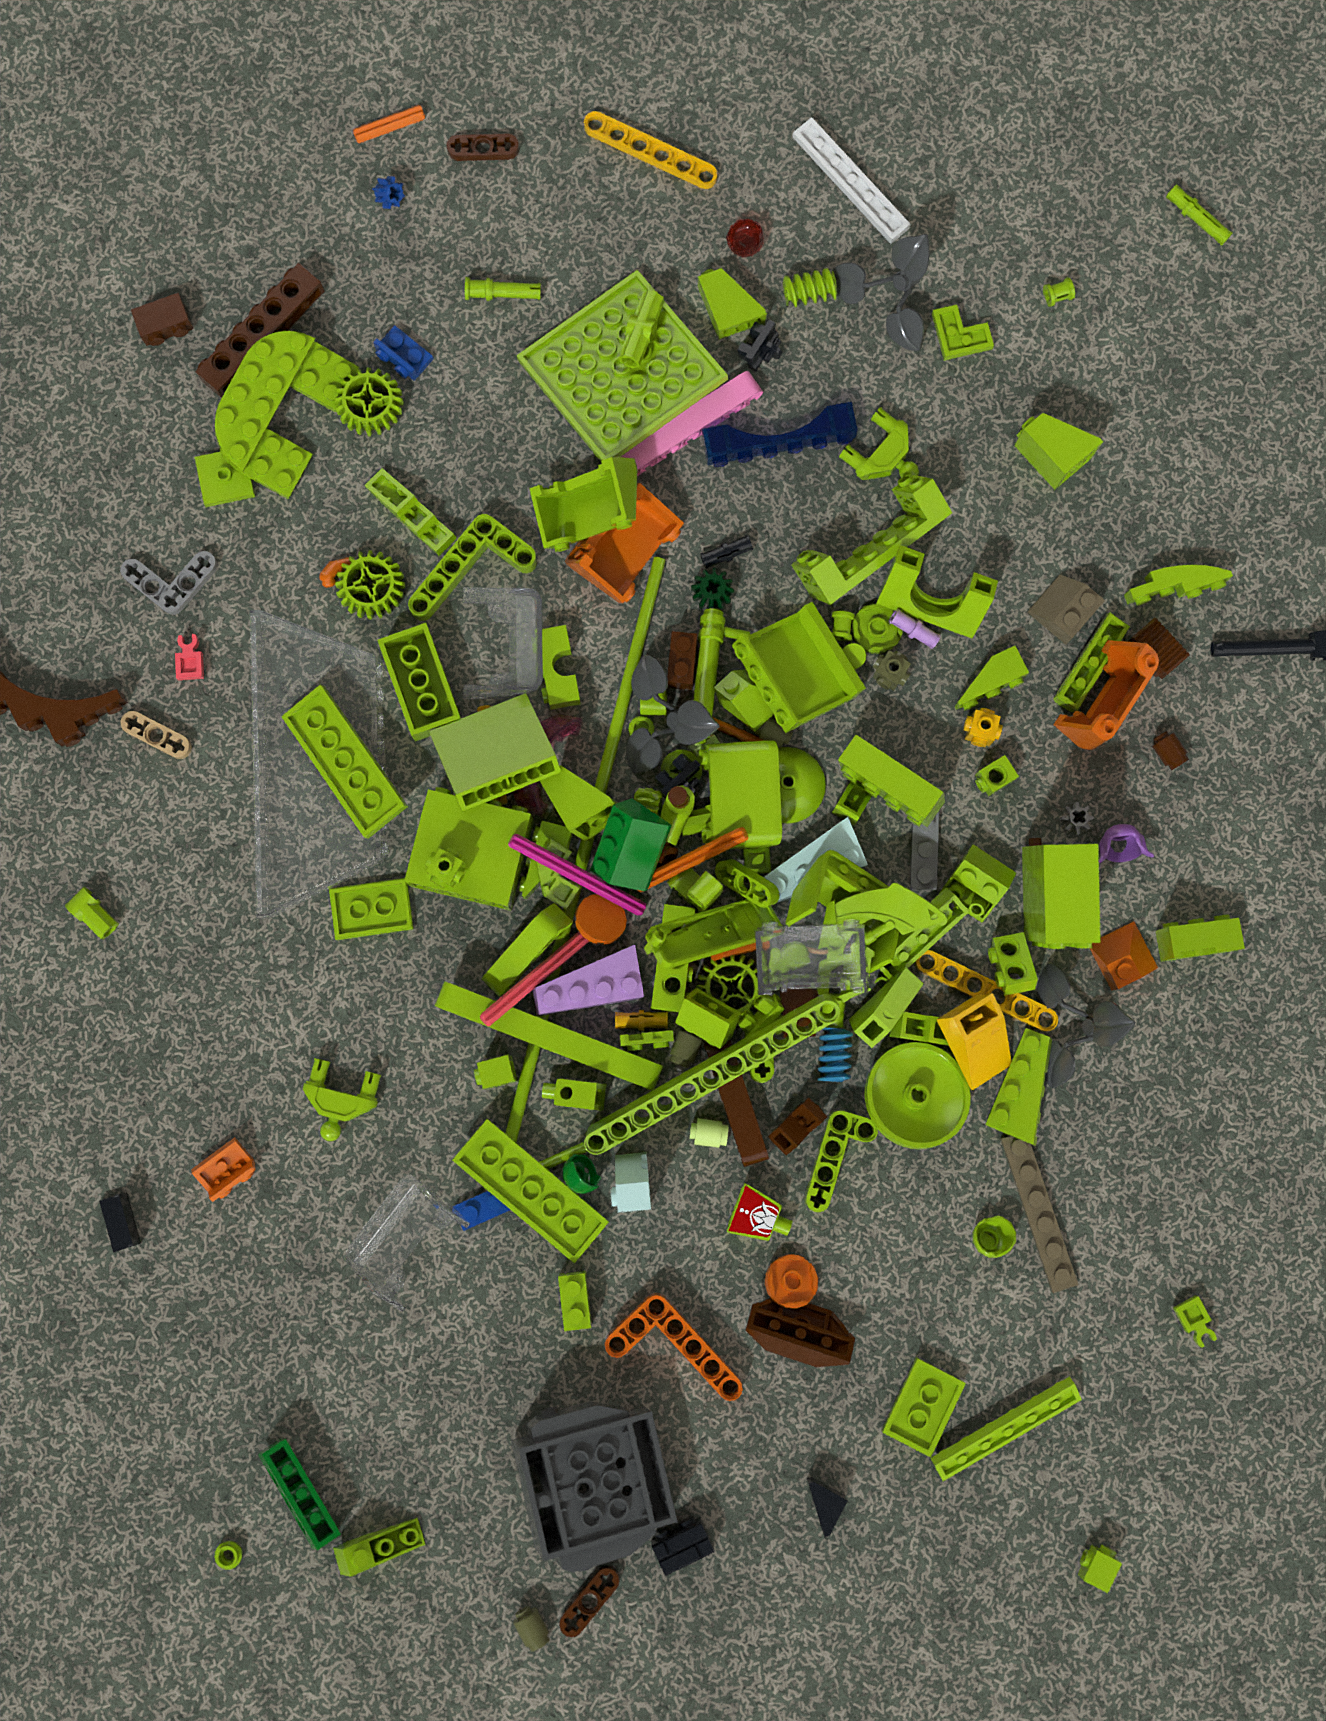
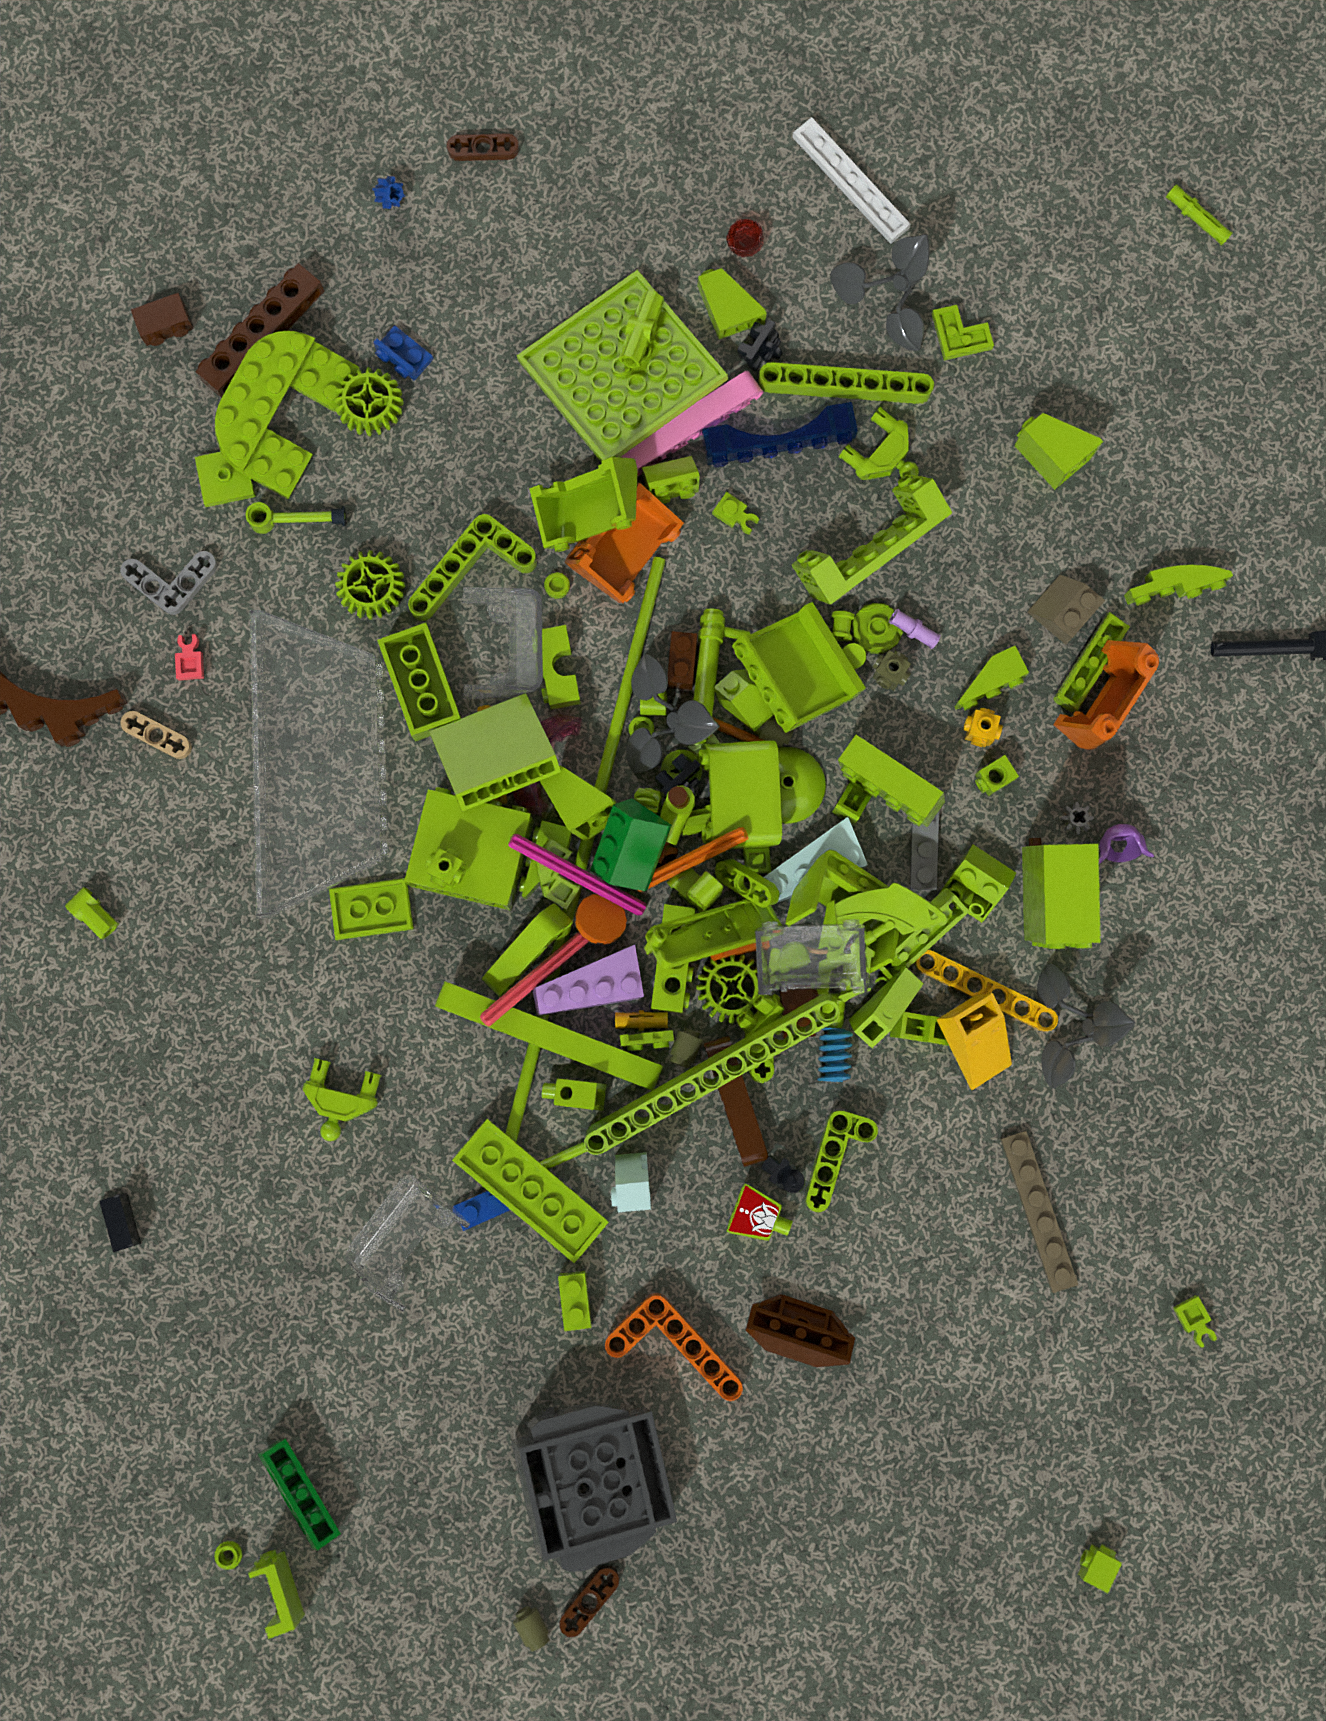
orange bracket [191,1137,256,1202] -> none
lime plate [281,684,408,839] -> none
orange arm [319,557,351,588] -> none
lime slope [333,1518,425,1577] -> none
orange axle [353,105,425,143] -> none
lime slope [364,468,457,556] -> none
lime pin [465,277,541,301] -> none
lime brick [474,1055,518,1089] -> none
green hair [563,1154,601,1194] -> none
yellow beam [584,111,717,189] -> none
black brick [651,1516,715,1576] -> none
lime brick [675,988,741,1049] -> none
yellowish green brick [689,1118,729,1148] -> none
dark green gear [691,567,735,610] -> none
black pin [700,535,753,569] -> none
orange tile [765,1254,818,1309] -> none
reddish brown brick [768,1097,828,1156] -> none
lime piece [782,268,837,307] -> none
black slope [807,1477,848,1537] -> none
lime dish [865,1042,971,1149] -> none
lime arch [876,545,998,639] -> none
lime plate [881,1357,966,1458] -> none
lime plate [930,1376,1082,1481] -> none
lime hair [972,1215,1016,1258] -> none
lime wing [985,1028,1052,1146] -> none
lime brick [988,932,1038,996] -> none
lime bush [1043,277,1075,307] -> none
orange slope [1090,922,1158,991] -> none
reddish brown brick [1128,617,1190,679] -> none
reddish brown brick [1152,731,1189,771] -> none
lime wedge [1155,914,1245,962] -> none
none -> lime piece [245,502,346,534]
none -> lime panel [248,1550,305,1639]
none -> lime tile [544,572,570,599]
none -> lime slope [642,456,700,504]
none -> lime plate [712,492,759,534]
none -> lime beam [758,362,934,404]
none -> black hips [761,1155,805,1193]

